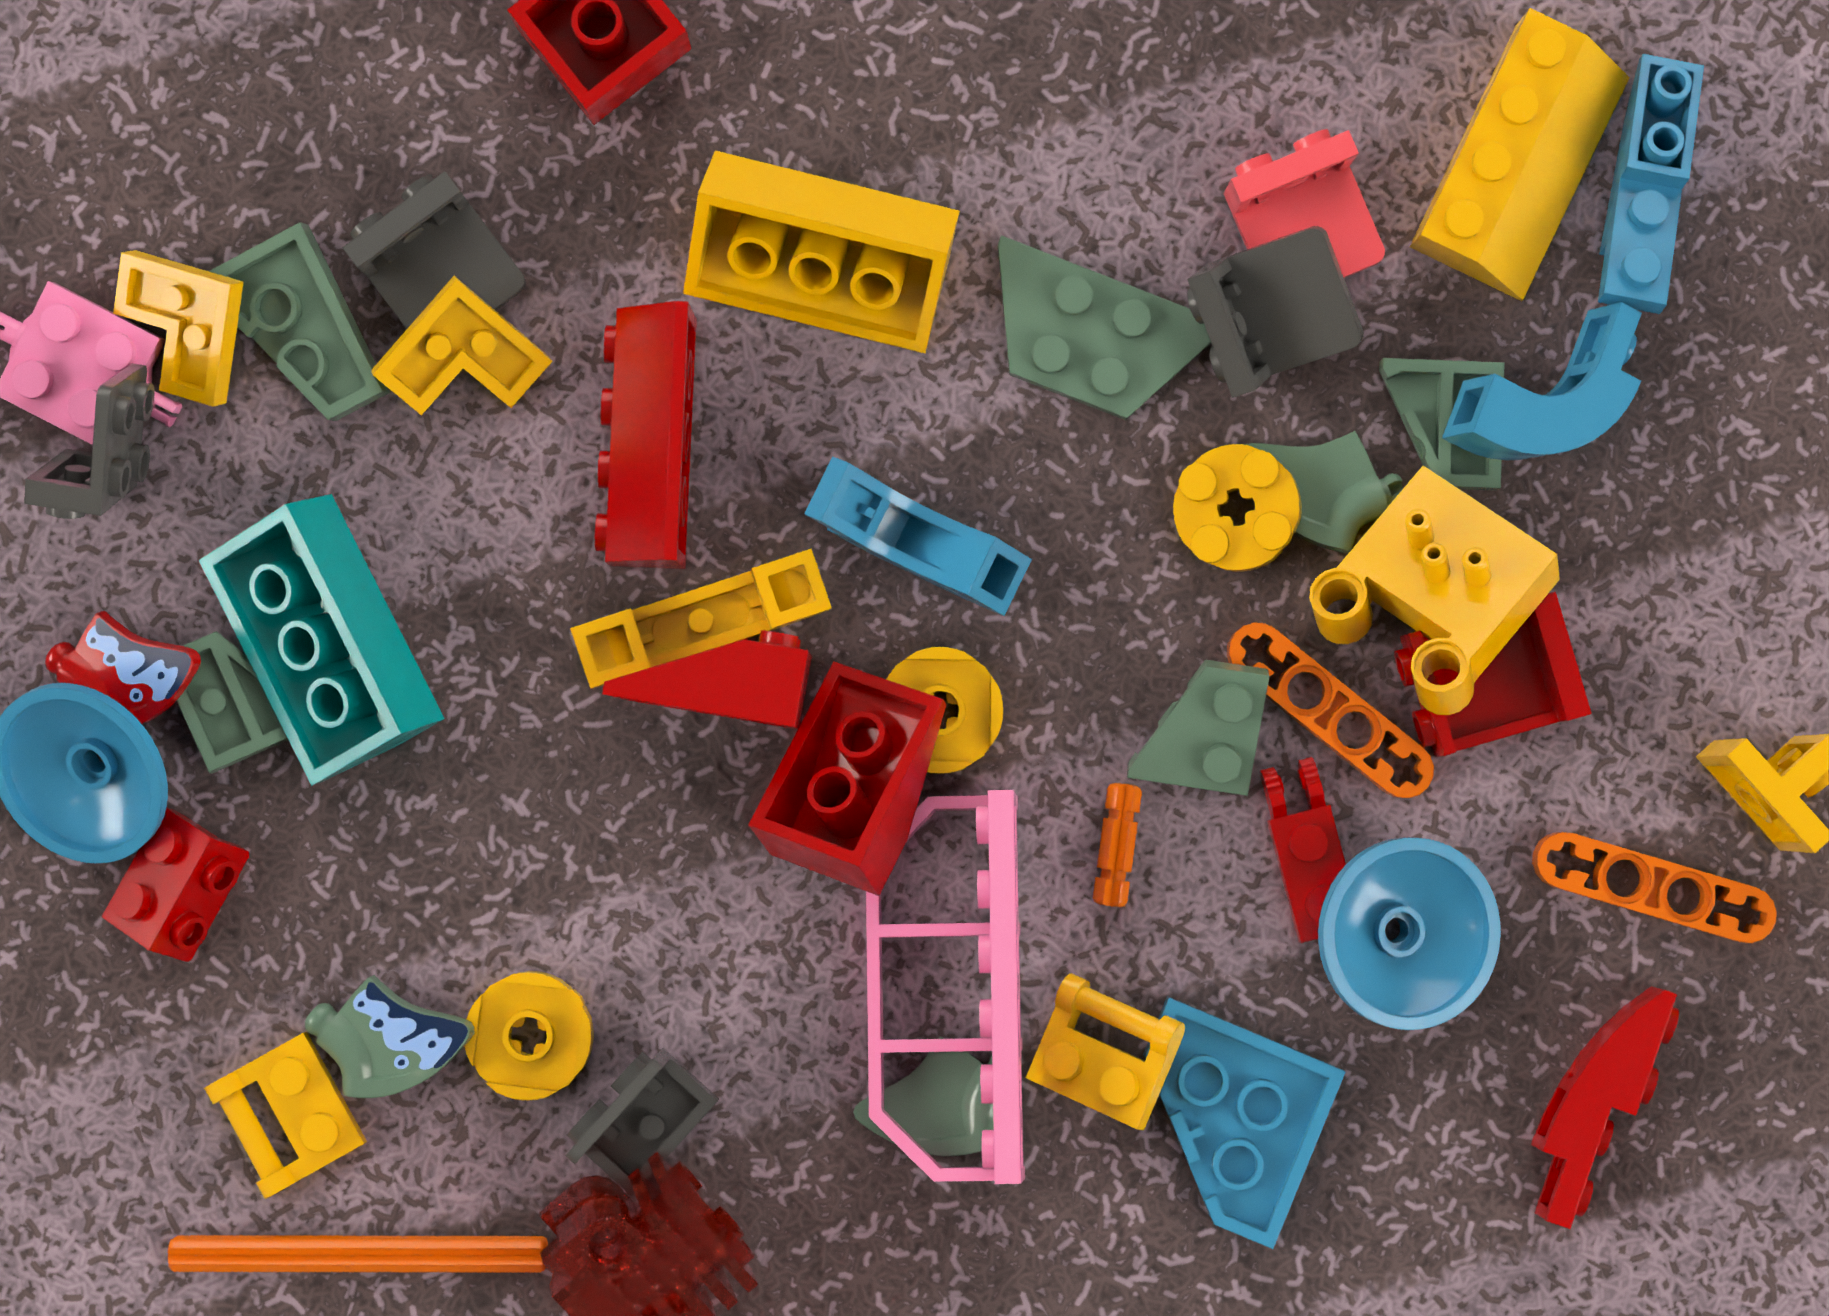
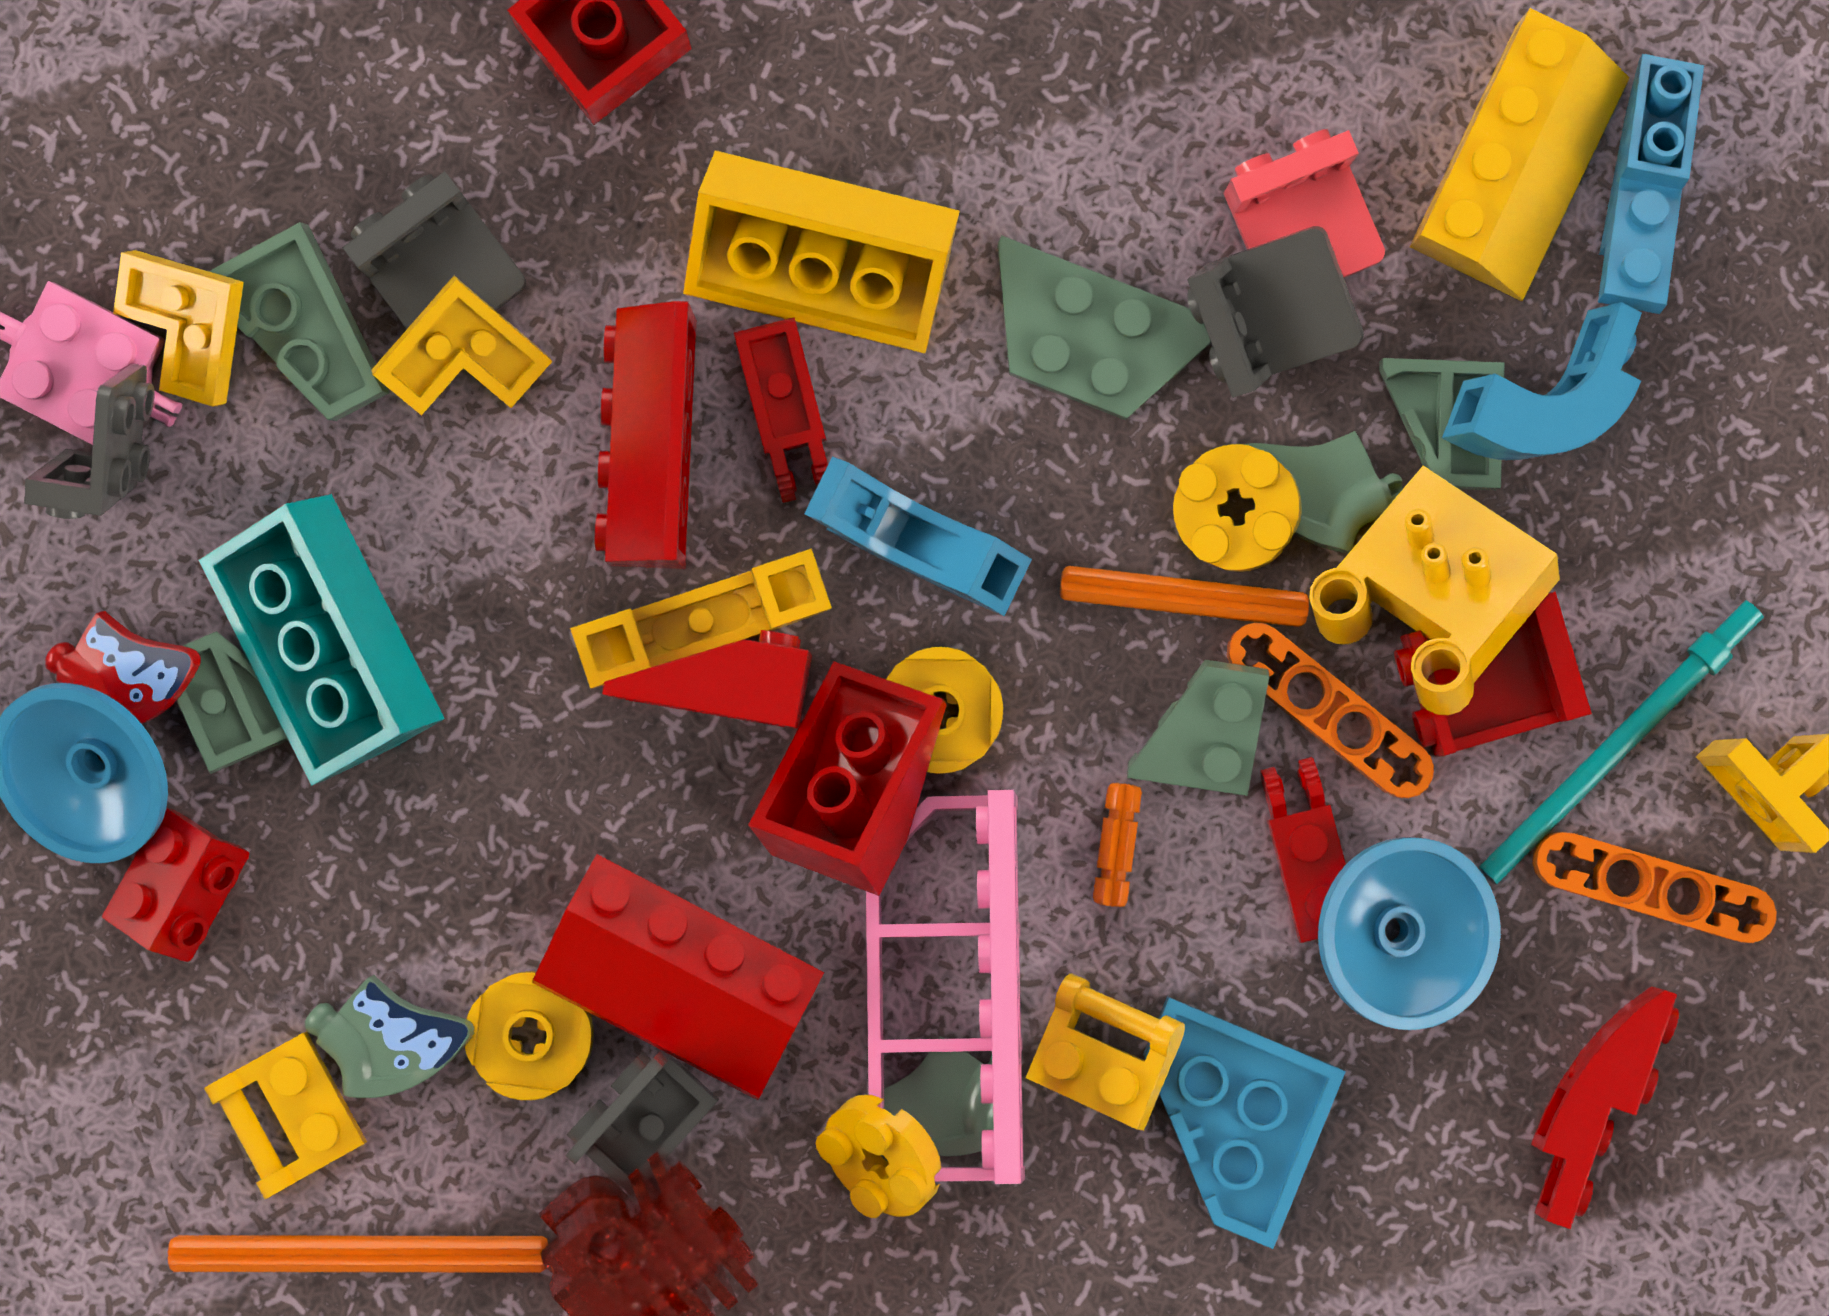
none -> red slope [532,854,825,1100]
none -> red hinge [734,317,828,503]
none -> yellow plate [816,1095,941,1218]
none -> orange axle [1060,566,1309,627]
none -> teal bar [1479,600,1764,885]

